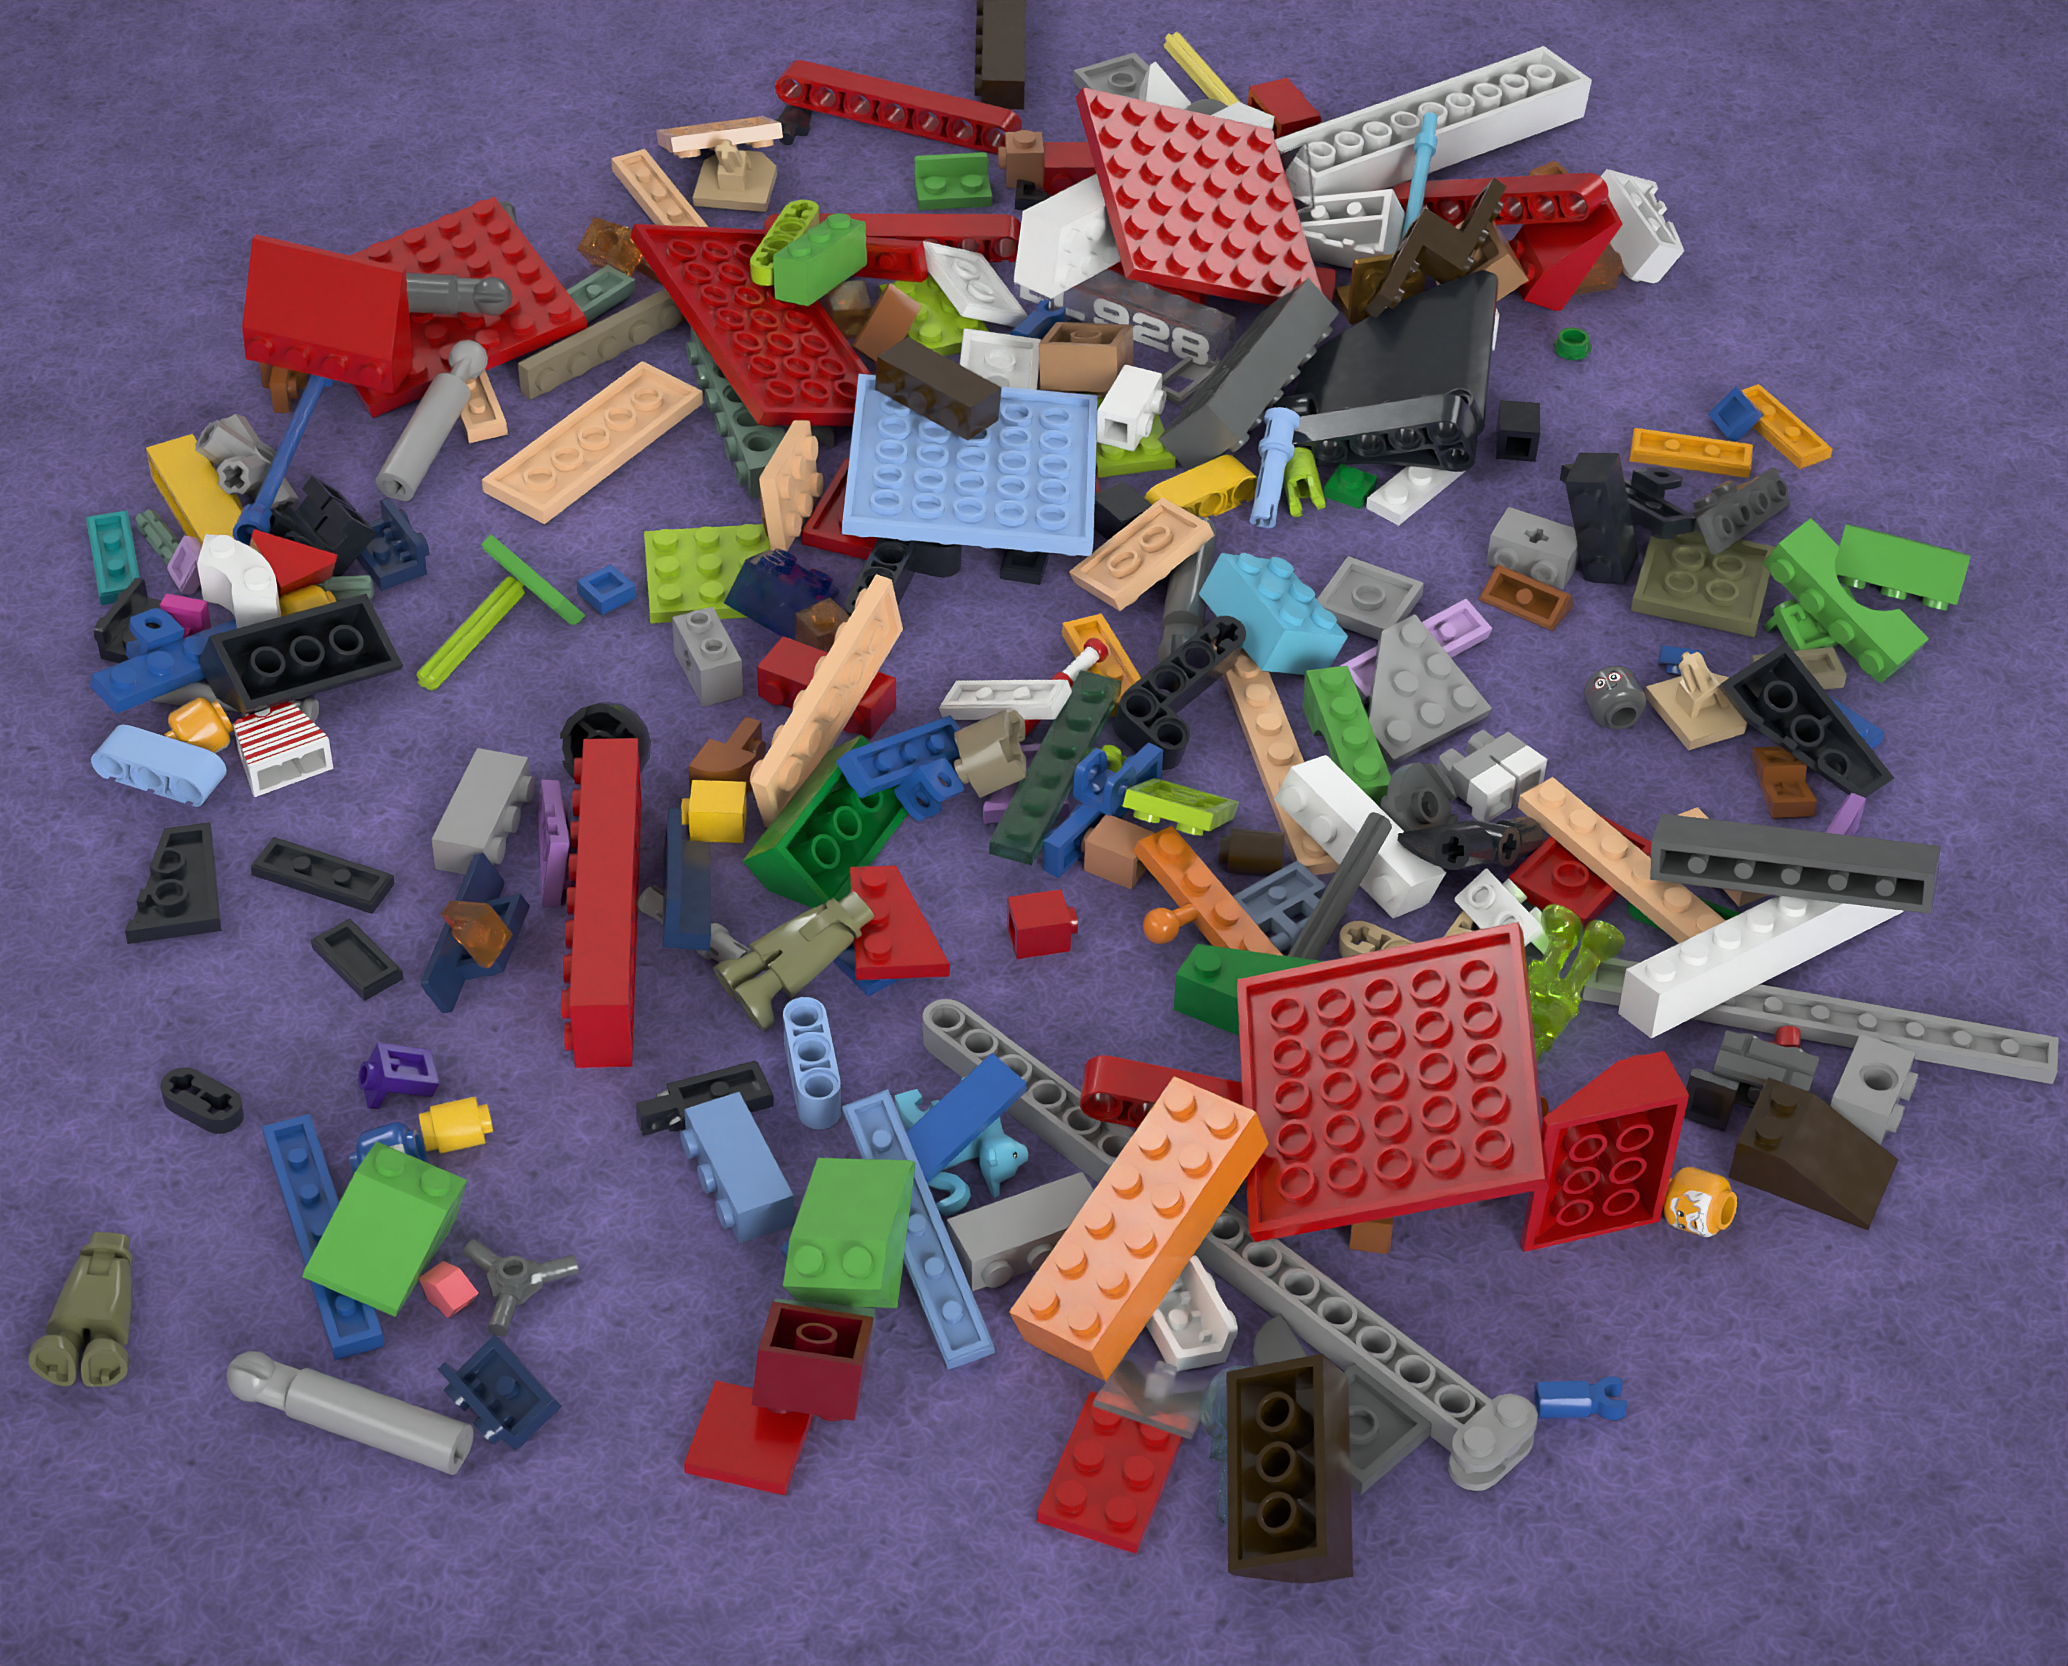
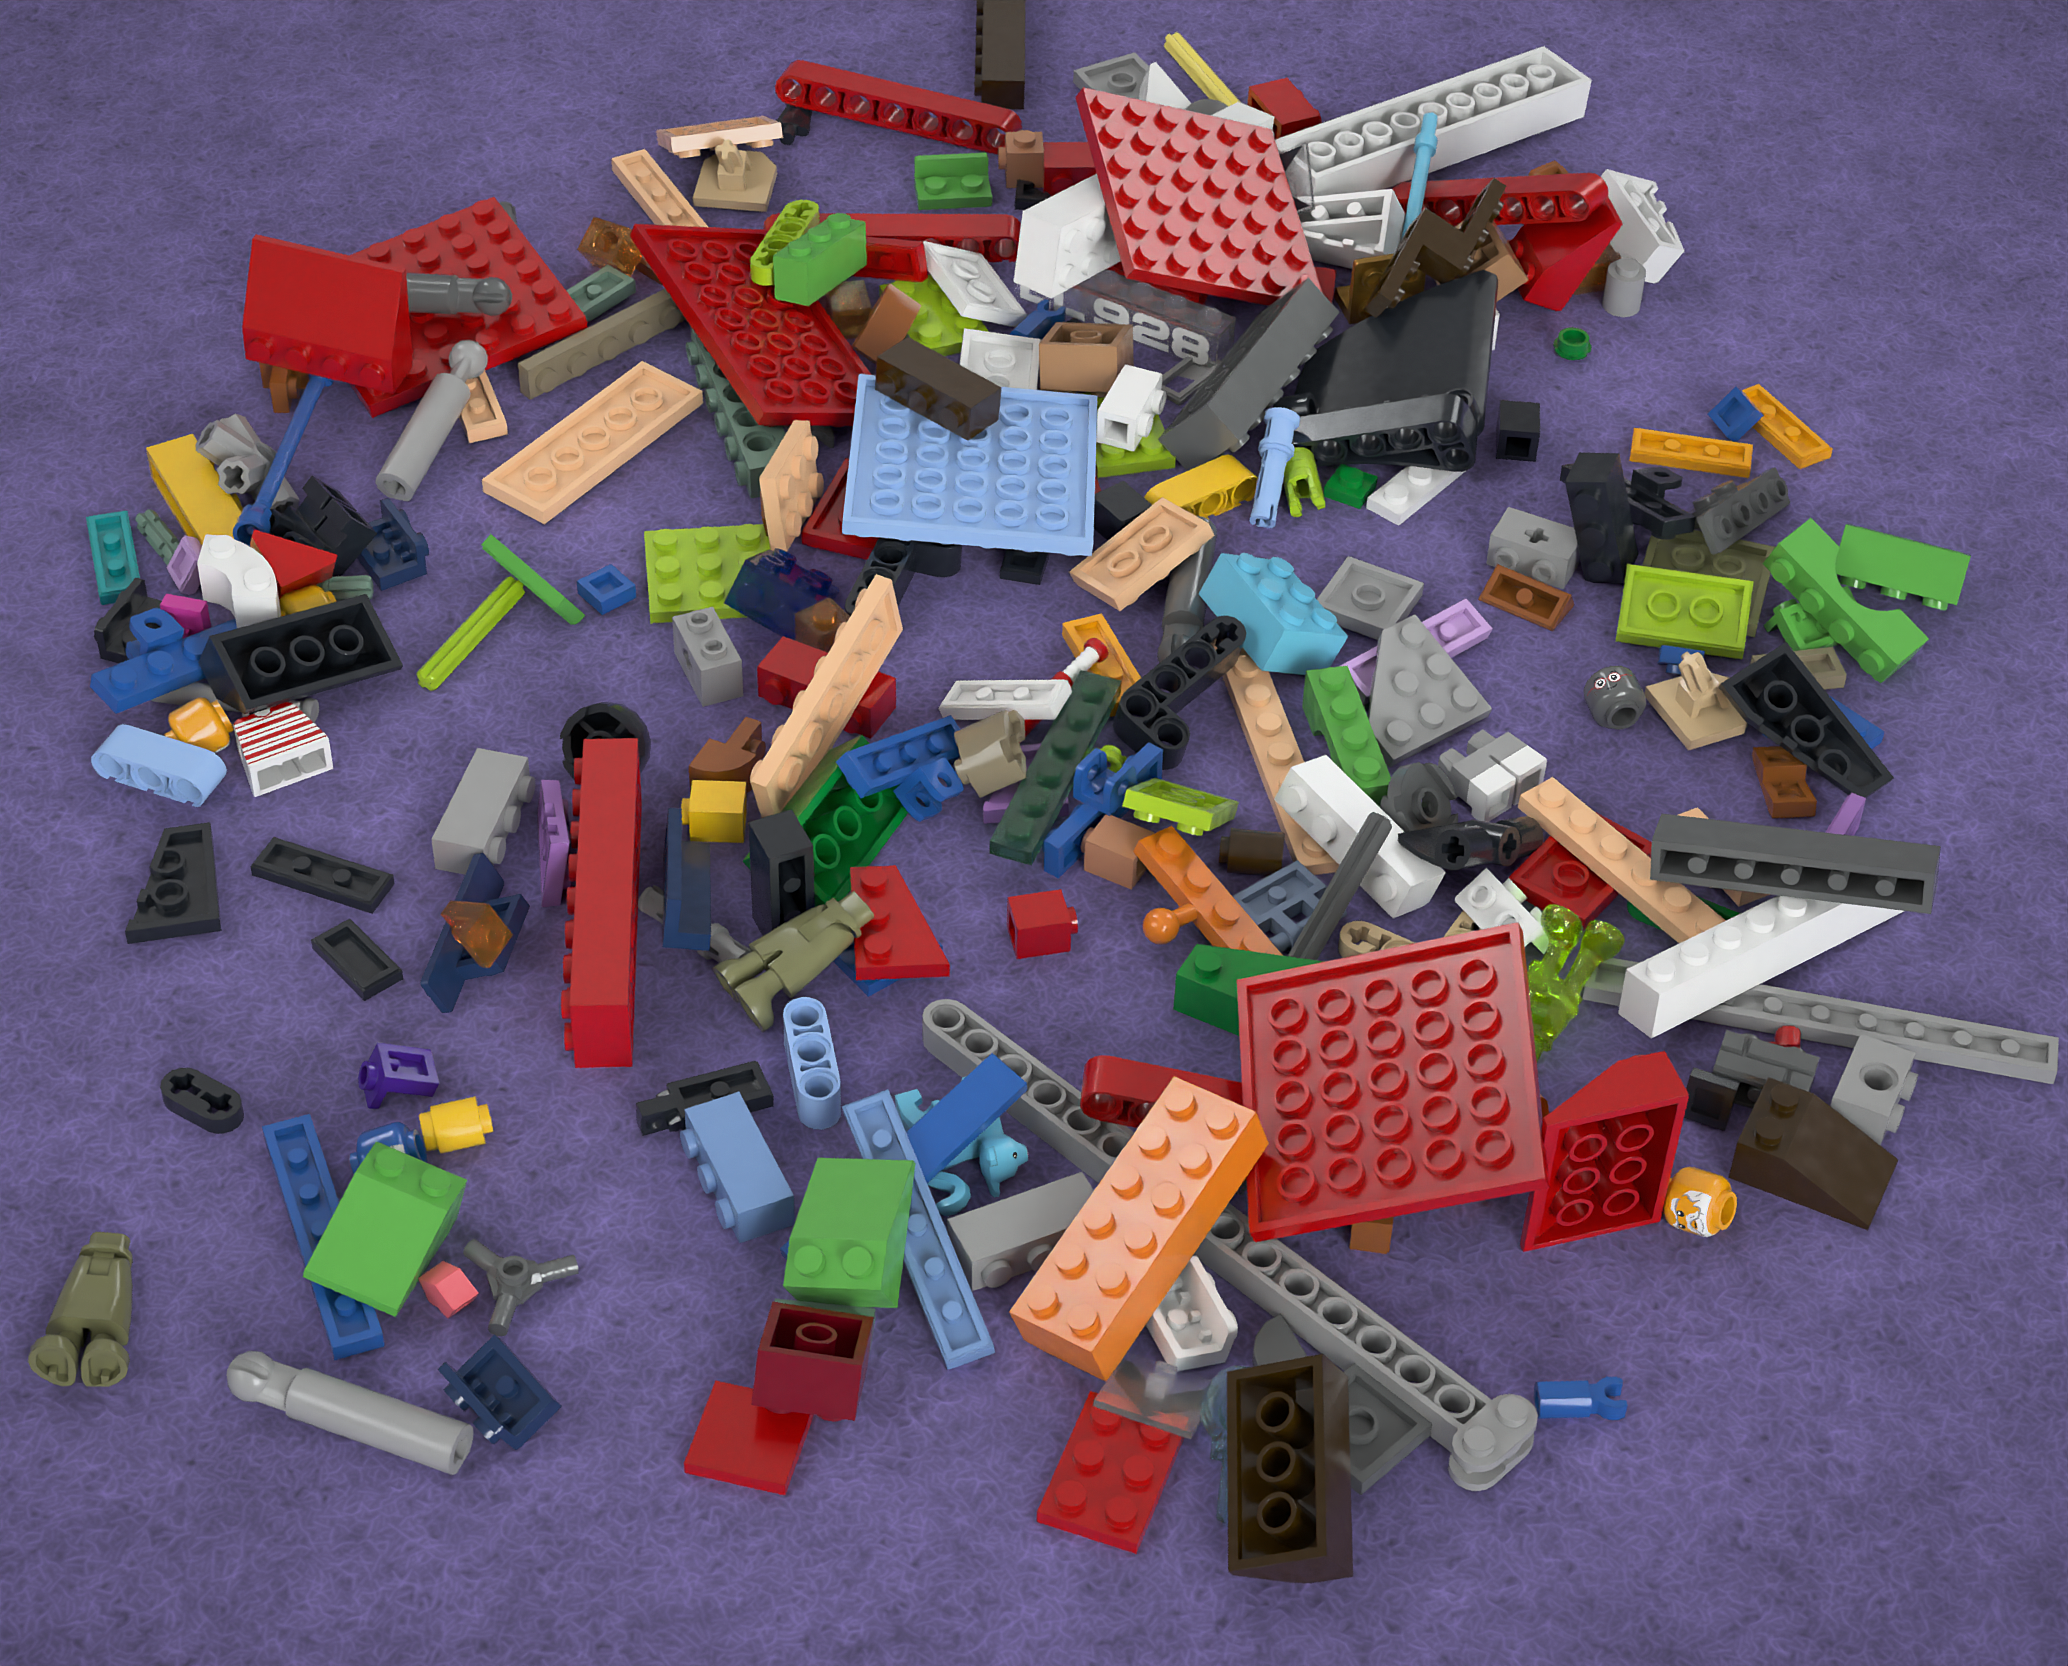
none -> black brick [748,809,815,936]
none -> light grey brick [1602,258,1646,317]
none -> lime tile [1616,564,1754,659]

